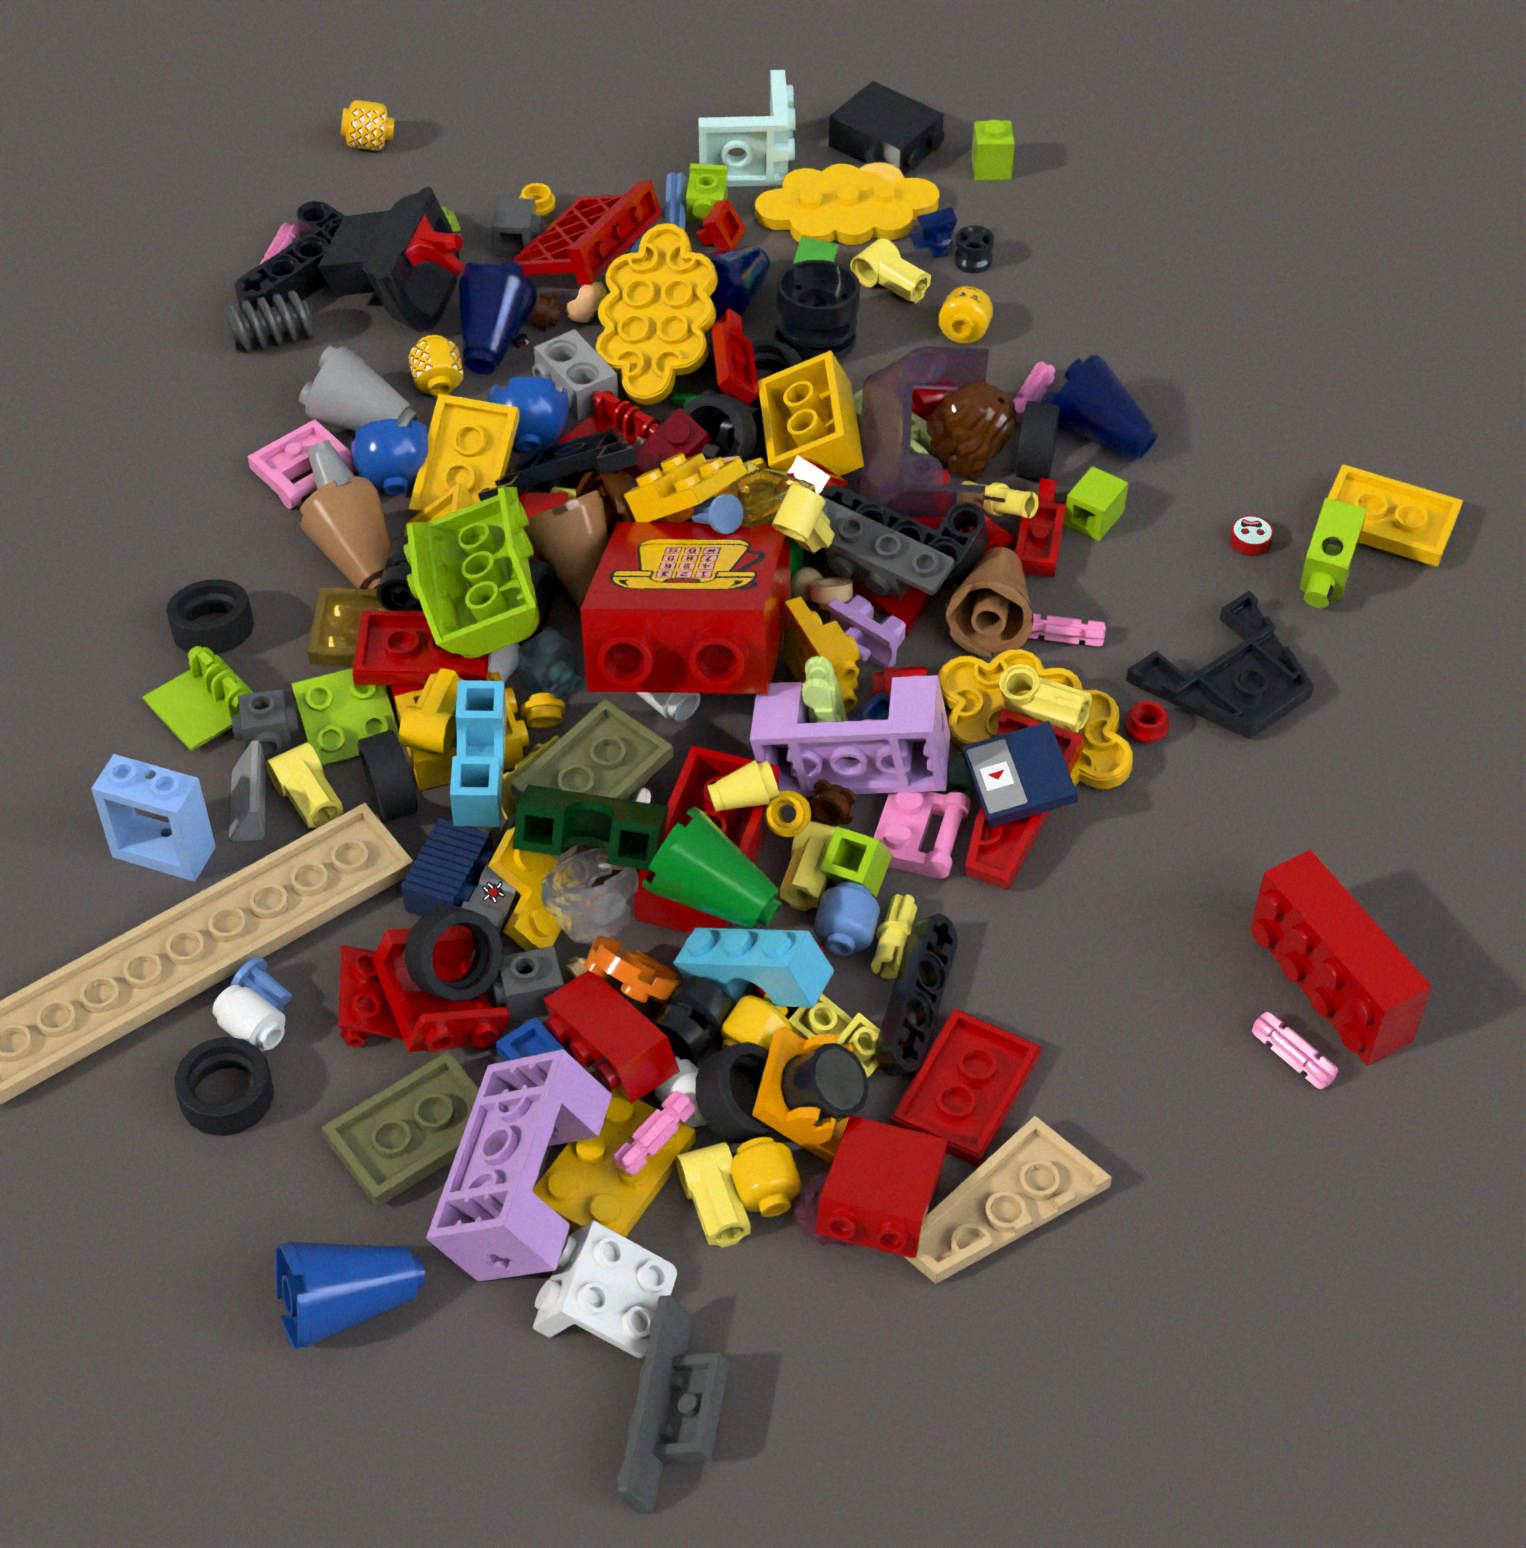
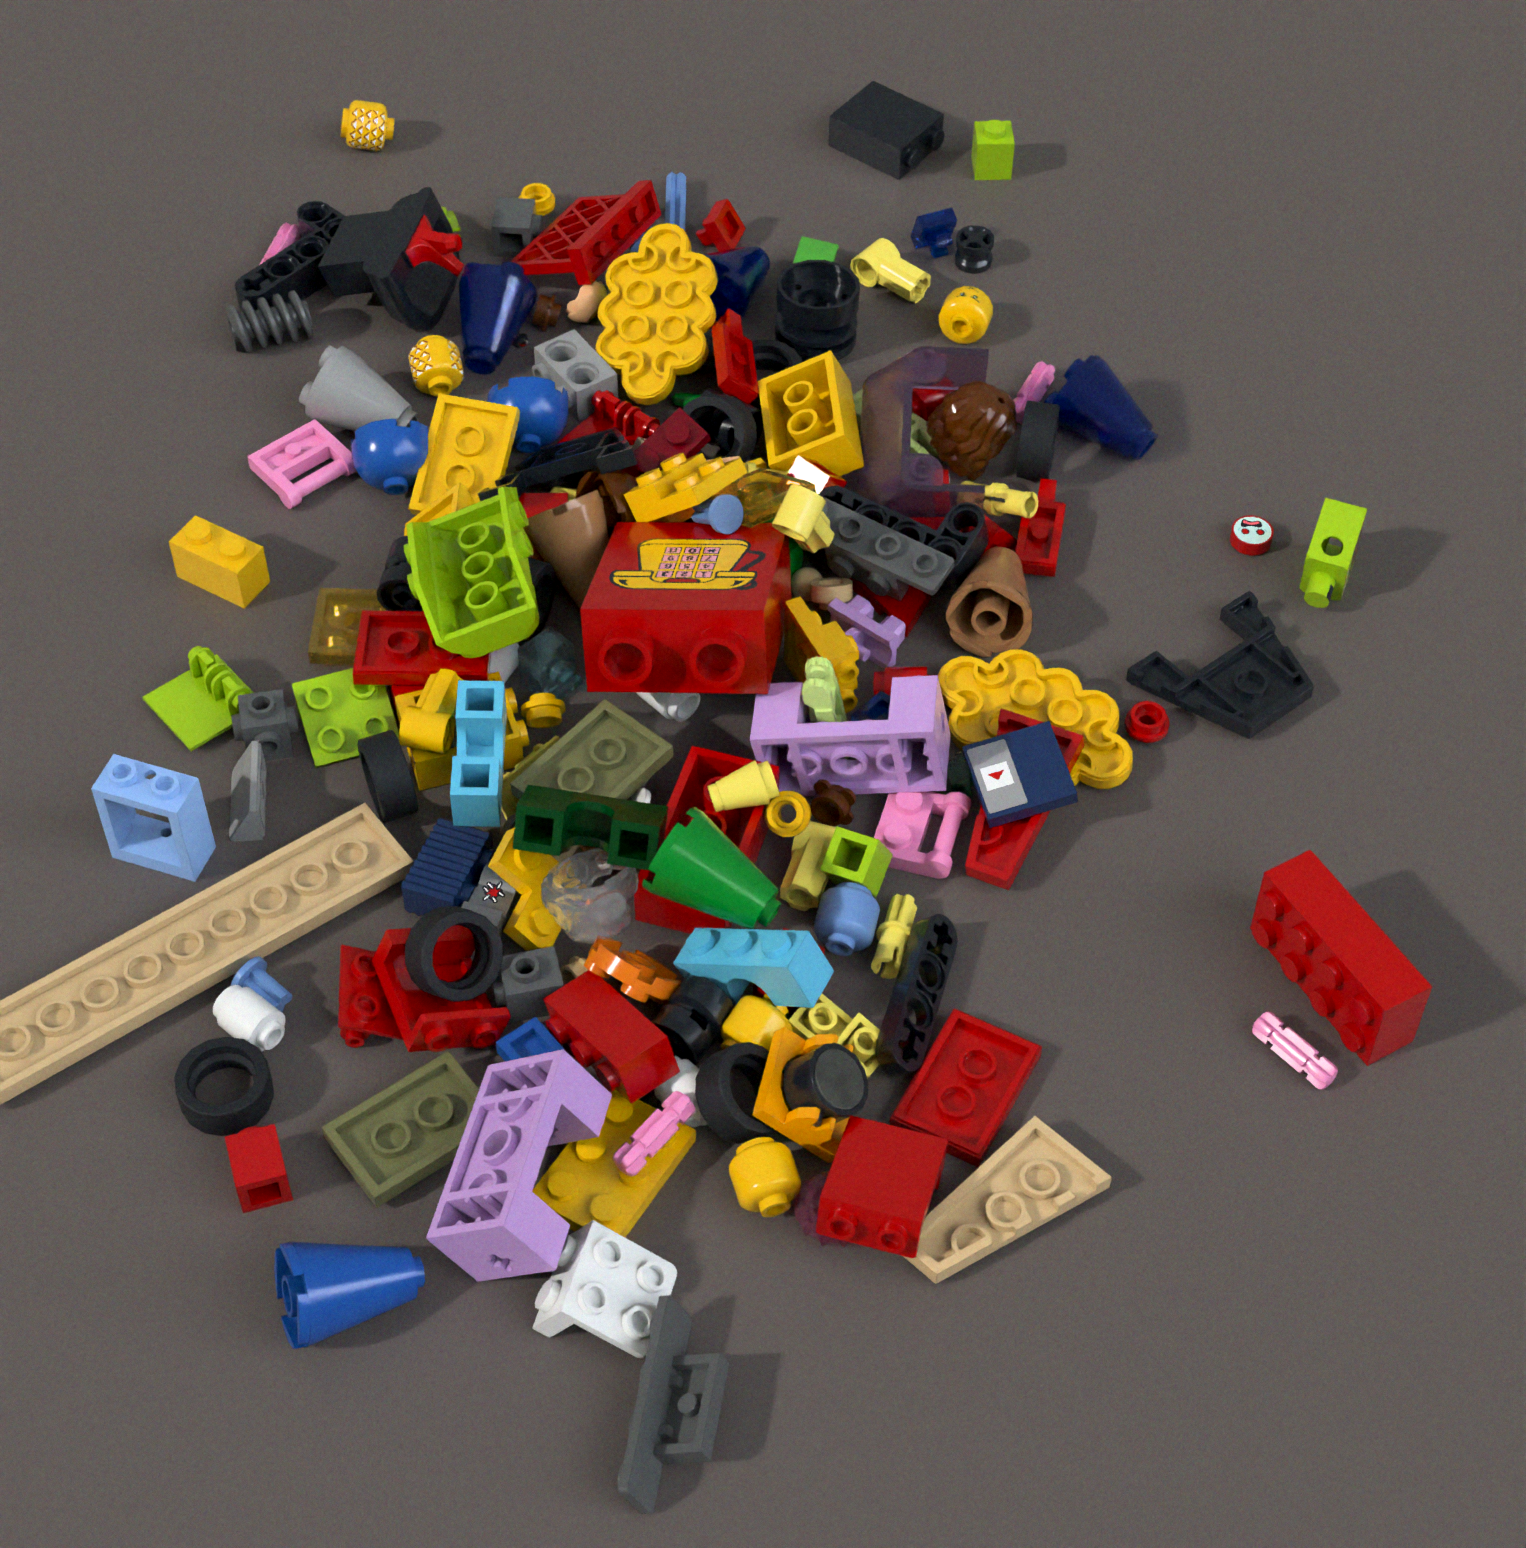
black tyre [166,579,254,655] -> none
light yellow piece [265,742,343,828] -> none
medium nougat cone [298,476,391,597] -> none
light grey cone [307,440,354,490] -> none
light yellow piece [676,1142,751,1248] -> none
lime brick [686,163,728,223] -> none
light aqua bracket [698,70,795,187] -> none
yellow plate [755,162,939,245] -> none
light yellow piece [999,664,1092,733] -> none
bright pink axle [1028,613,1106,647] -> none
lime brick [1063,466,1129,541] -> none
yellow plate [1328,464,1463,567] -> none
none -> yellow brick [169,515,270,609]
none -> red brick [225,1124,293,1213]

